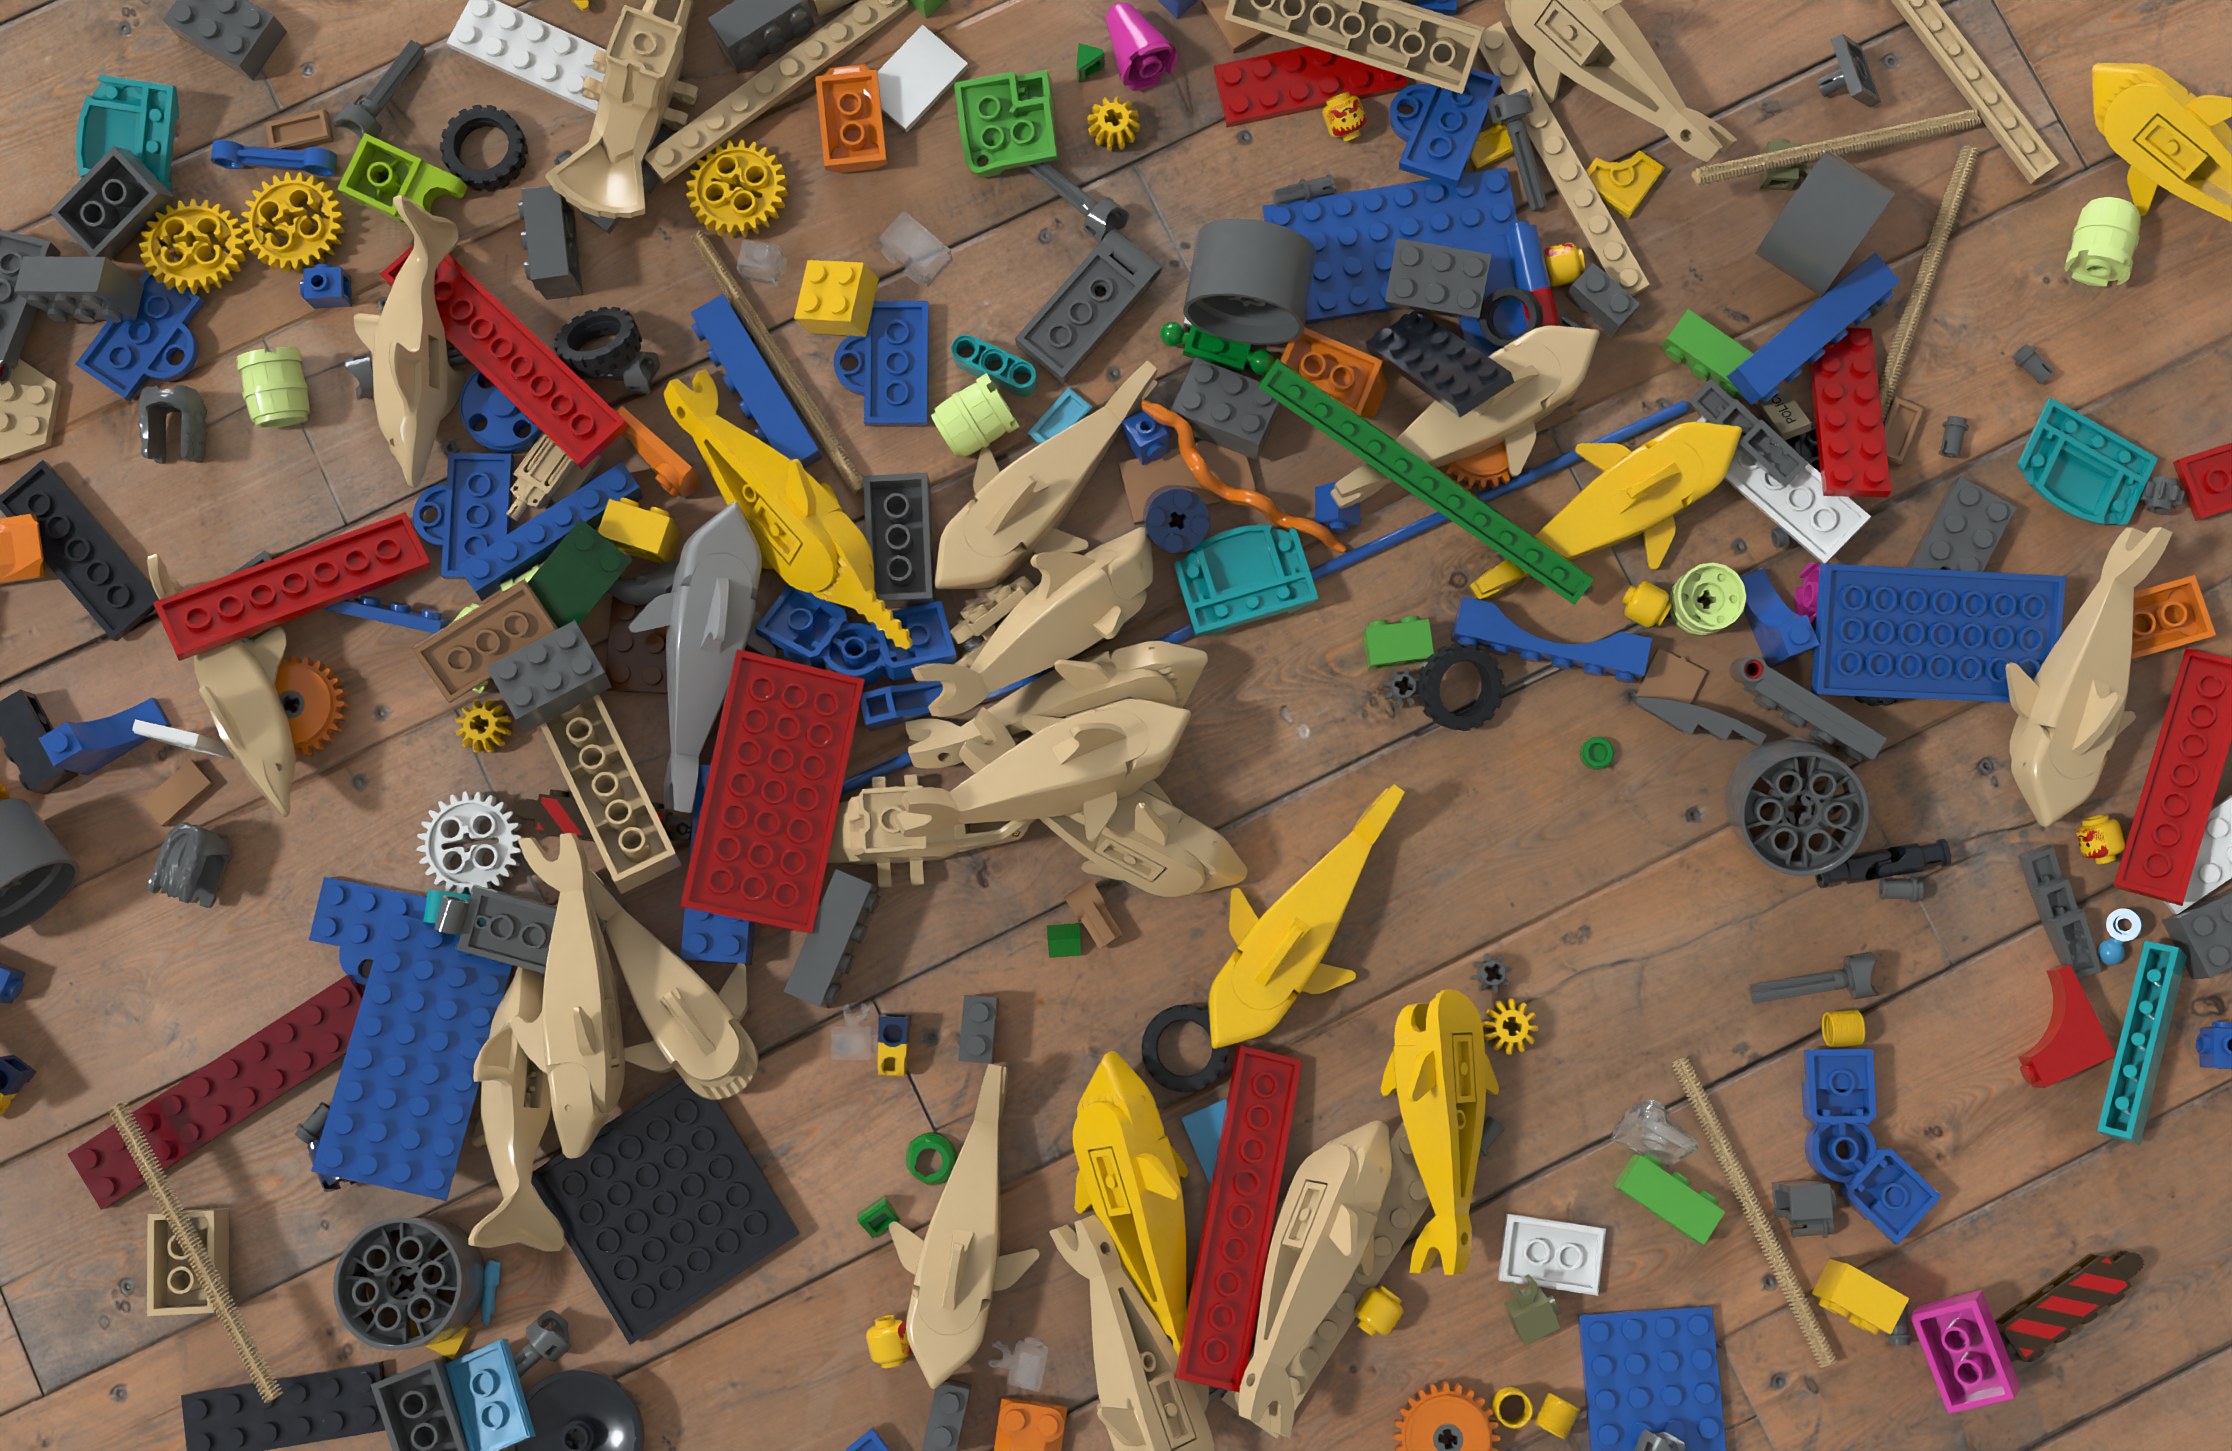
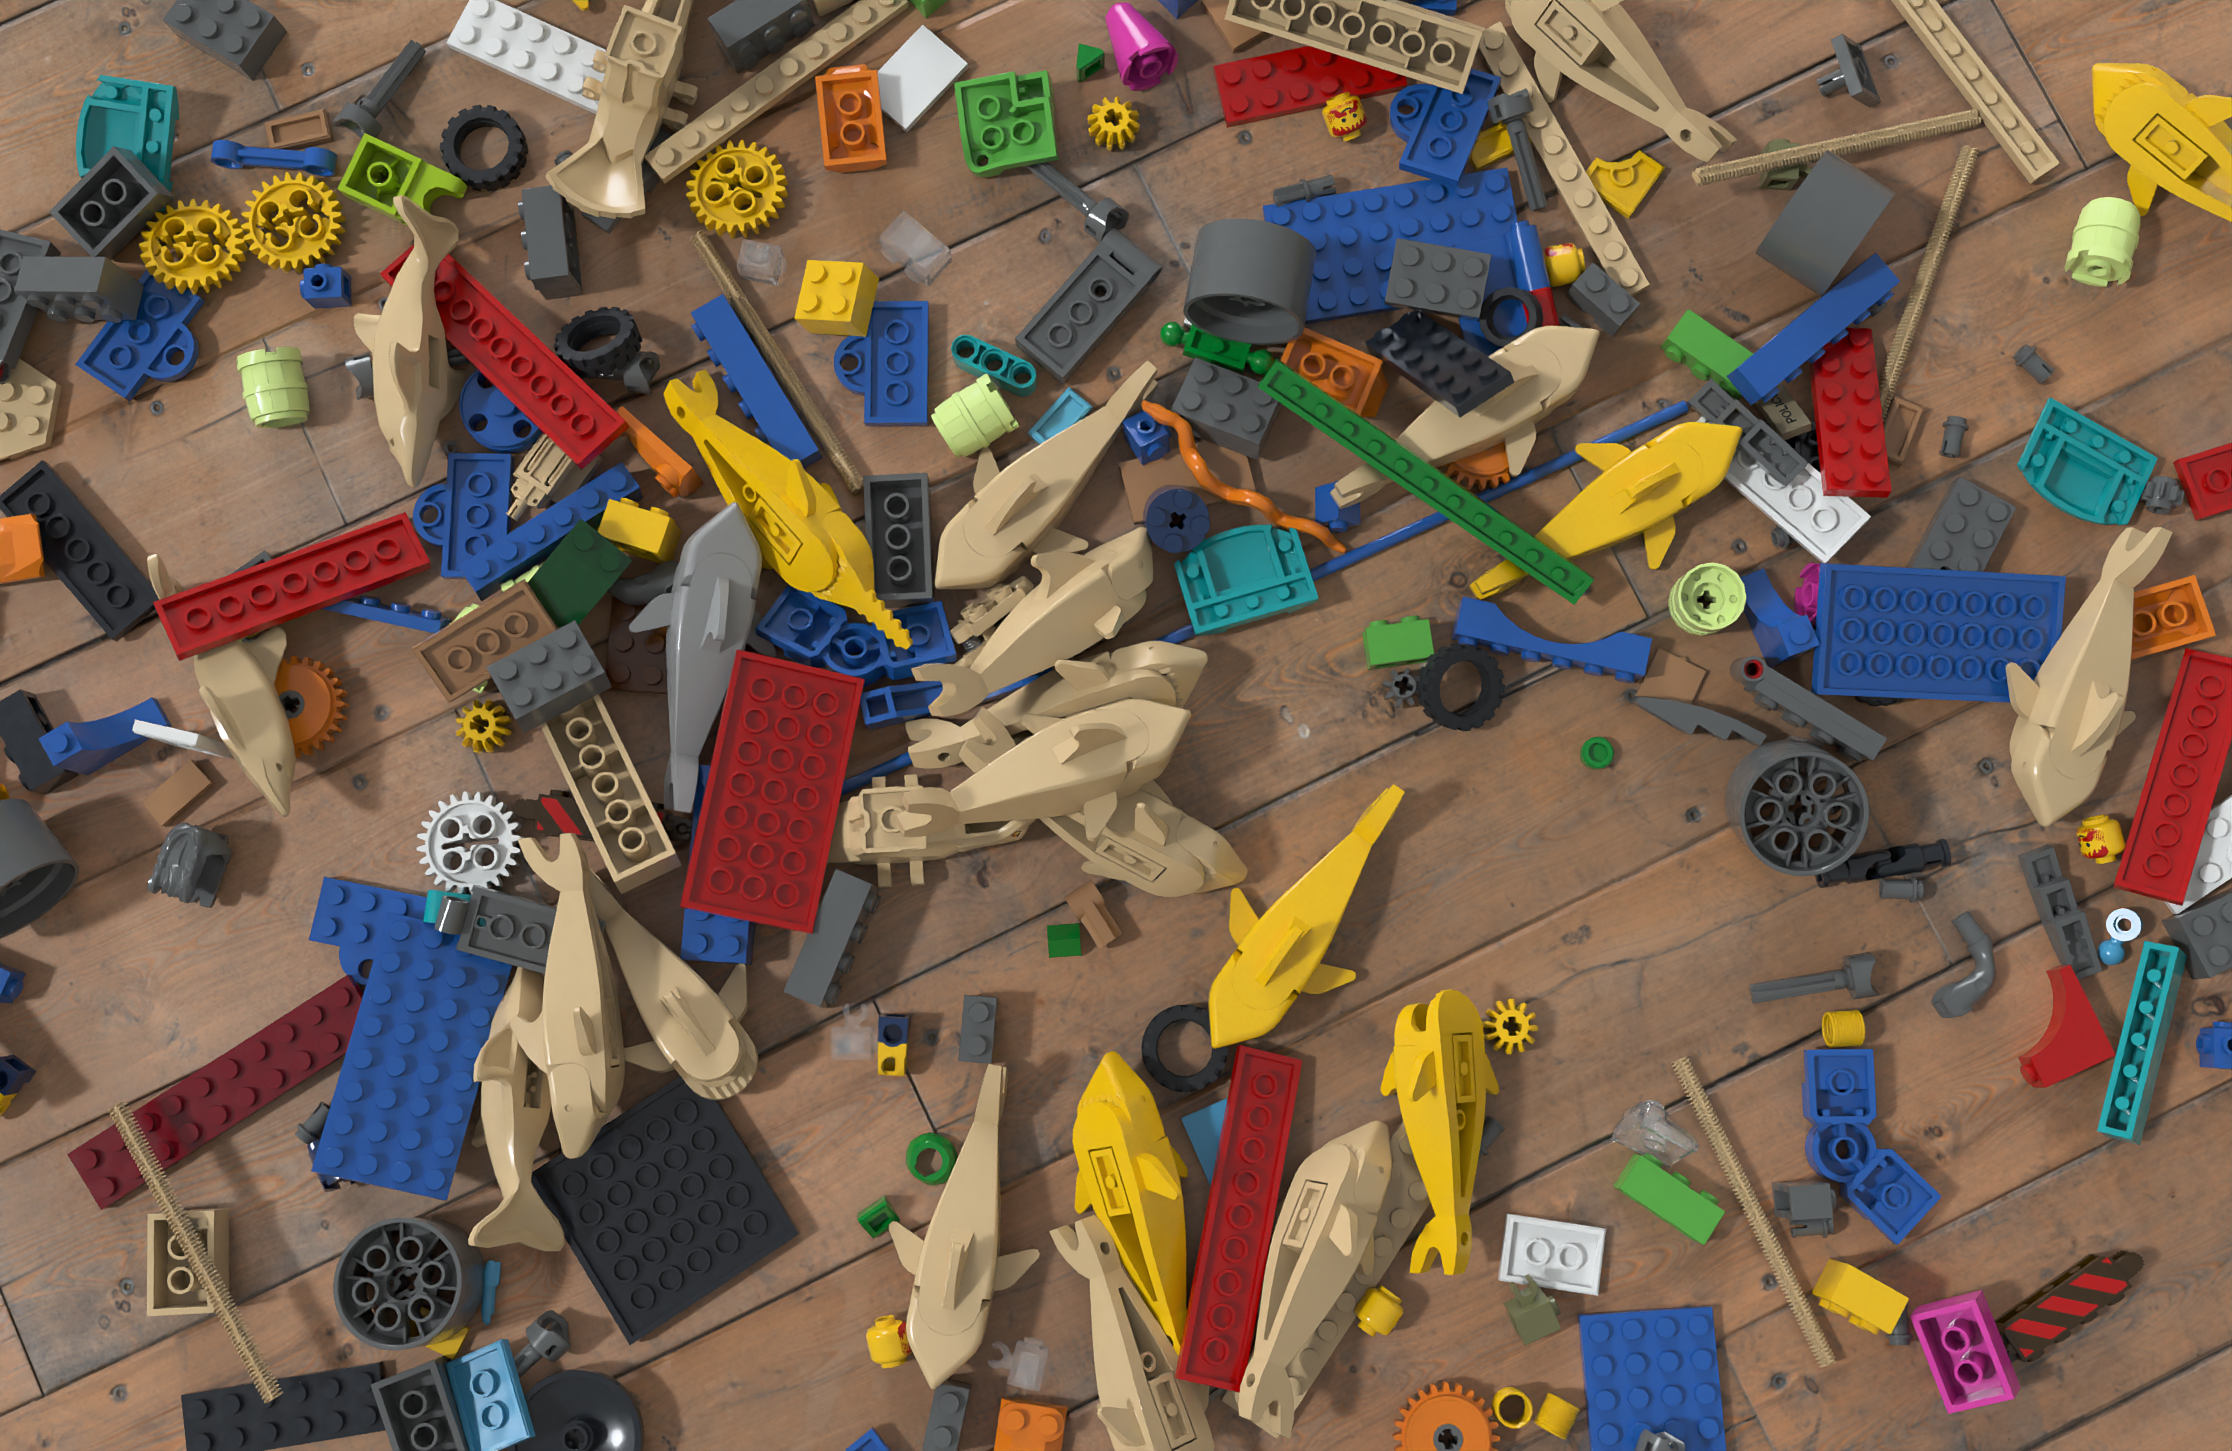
dark grey piece [137,385,207,464] -> none
dark grey gear [1470,953,1512,994] -> none
yellow head [1621,581,1672,628] -> none
none -> dark grey piece [1931,911,1996,1018]

